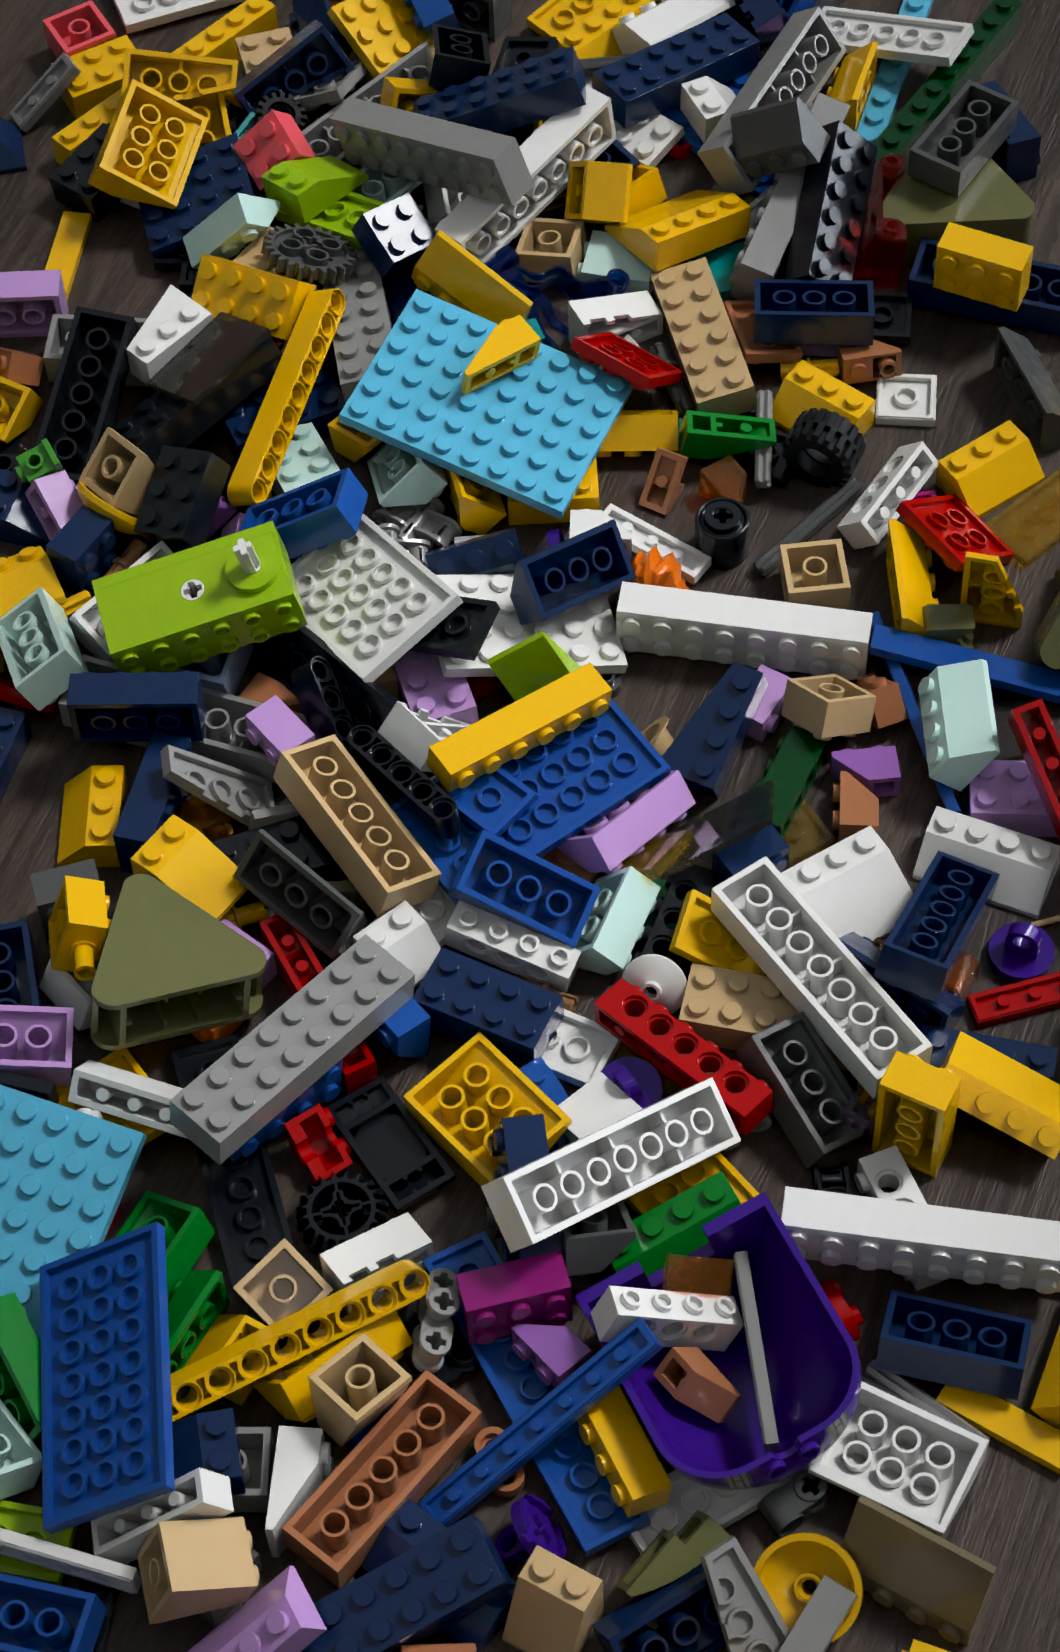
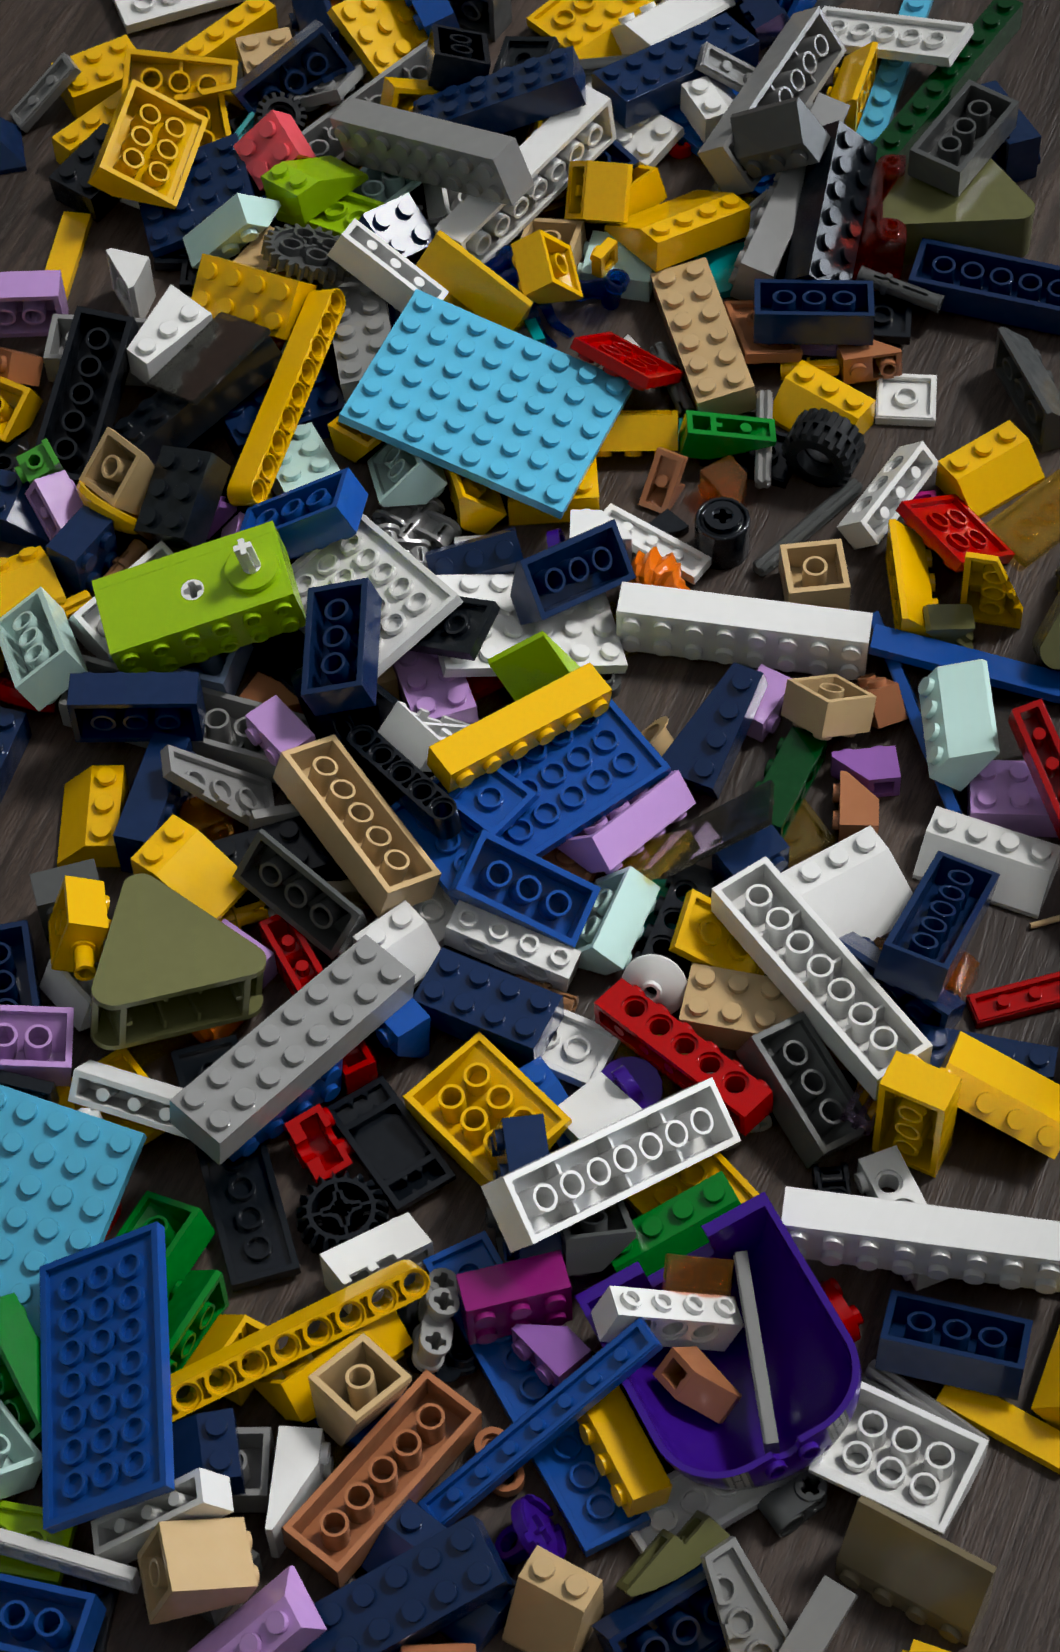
coral brick [42,0,117,58] -> none
tan brick [232,1238,334,1340] -> none
yellow slope [461,314,541,395] -> none
white wedge [568,290,663,363] -> none
yellow dish [754,1532,863,1642] -> none
yellow brick [933,222,1034,312] -> none
dark purple tile [987,922,1055,983] -> none
none -> white slope [106,248,156,318]
none -> dark blue brick [301,578,382,716]
none -> white brick [327,218,449,313]
none -> yellow slope [511,229,583,304]
none -> yellow plate [590,236,618,279]
none -> black tile [649,509,689,538]
none -> light grey tile [695,41,755,92]
none -> dark grey pin [856,266,945,314]

